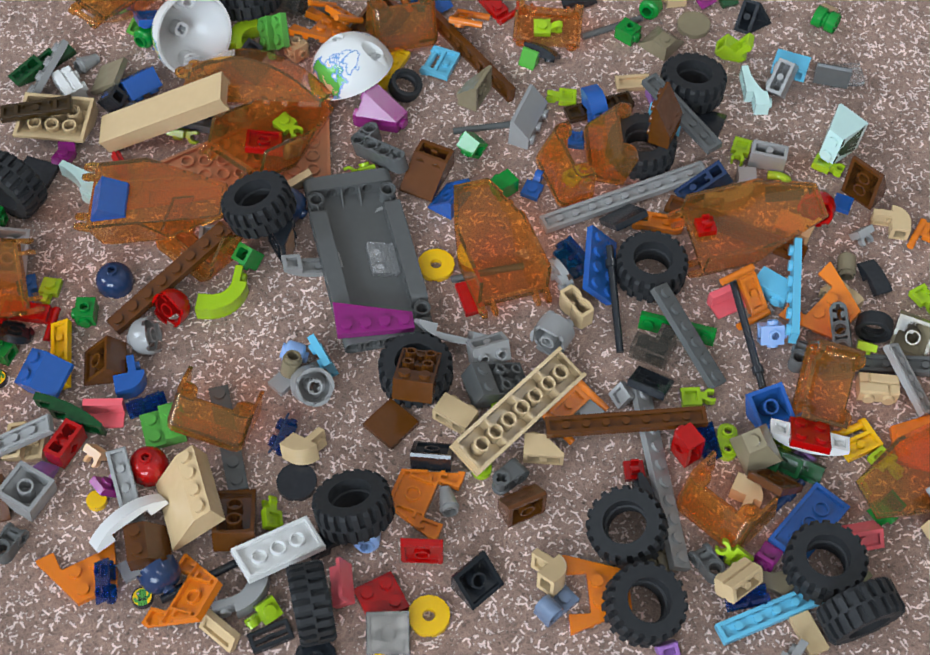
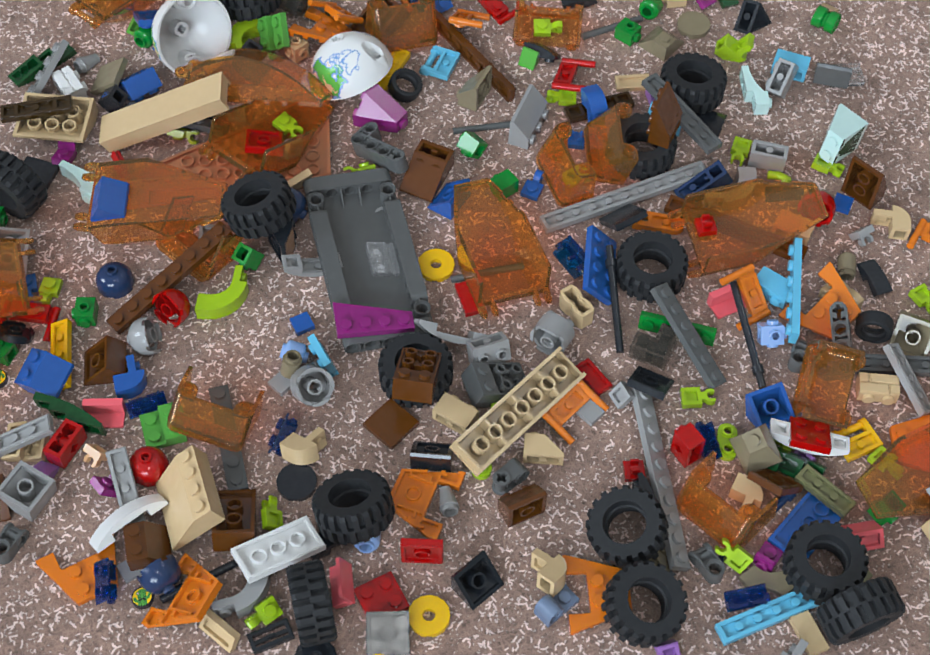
yellow tile [86,490,108,512] -> none
light grey plate [545,257,574,291] -> none
reddish brown plate [545,406,708,438] -> none
tan brick [714,557,764,604] -> none
lime plate [855,339,878,355] -> none
none -> blue tile [290,311,315,336]
none -> red plate [551,57,596,92]
none -> red tile [576,358,613,396]
none -> olive tile [794,463,857,519]

